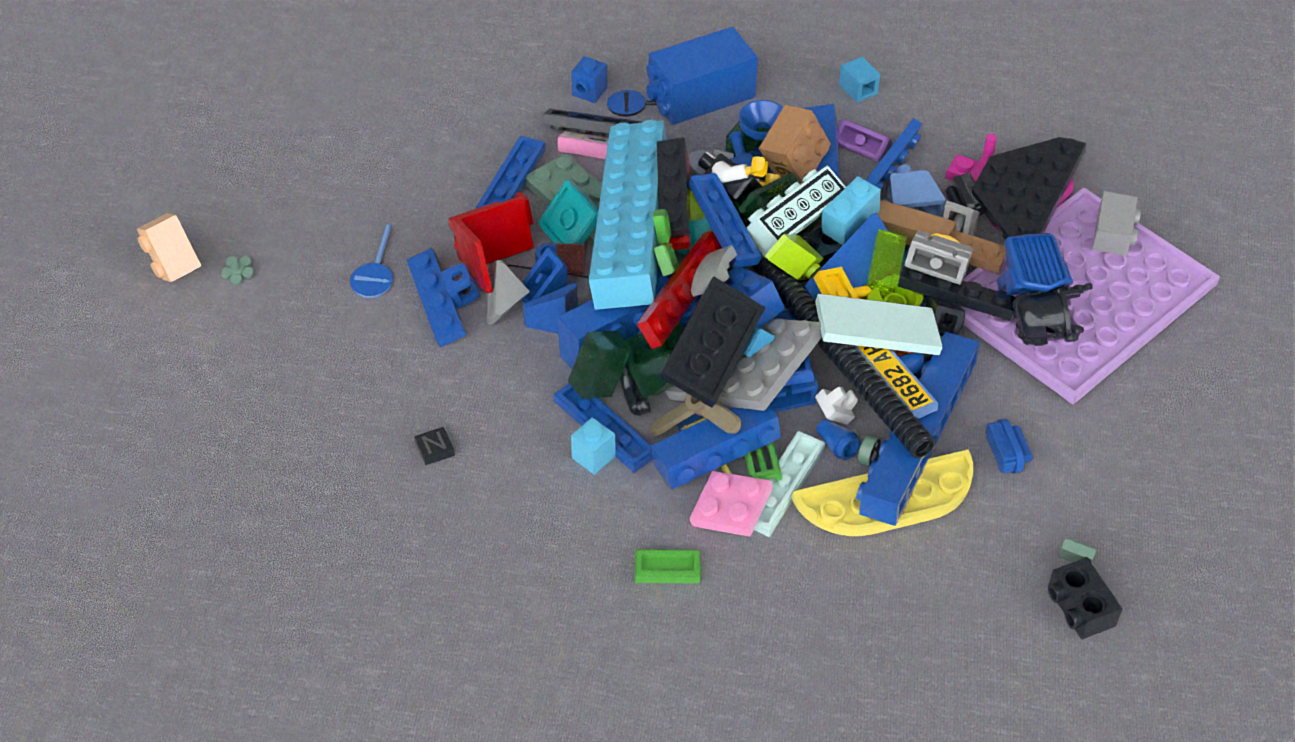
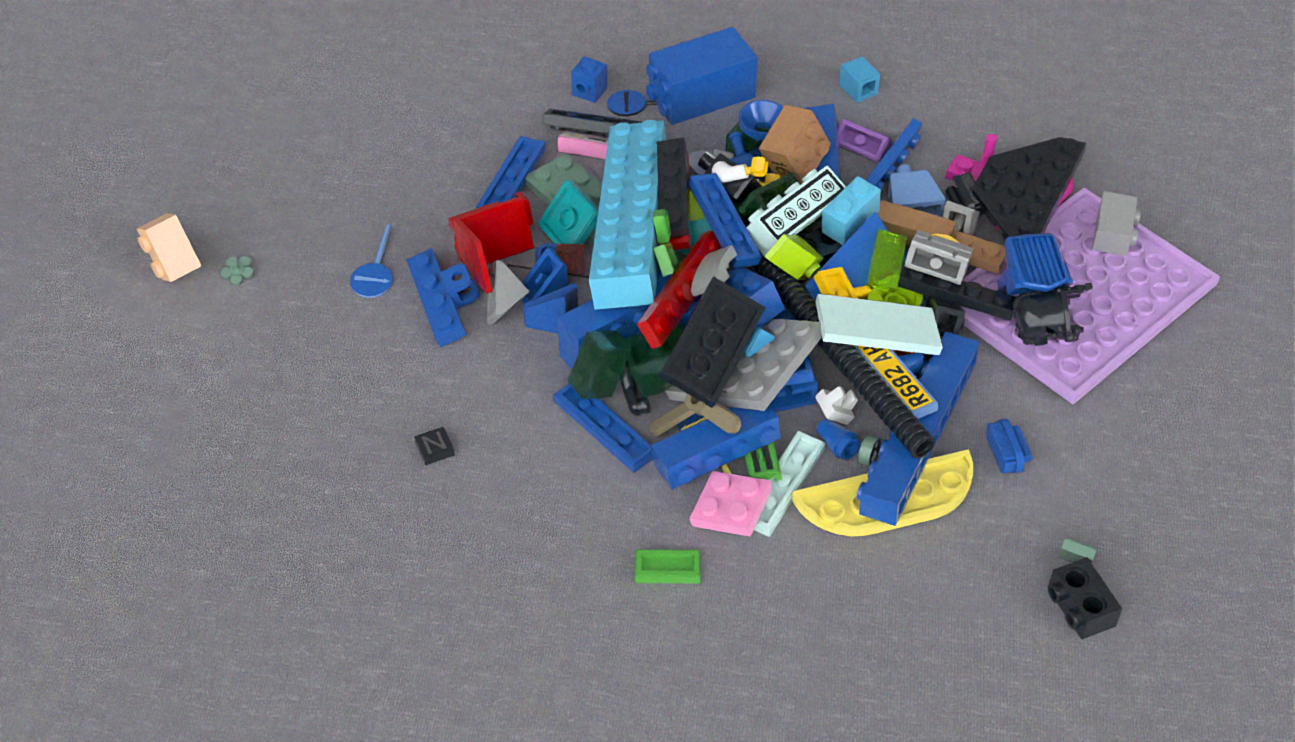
medium azure brick [571,417,615,475] -> none

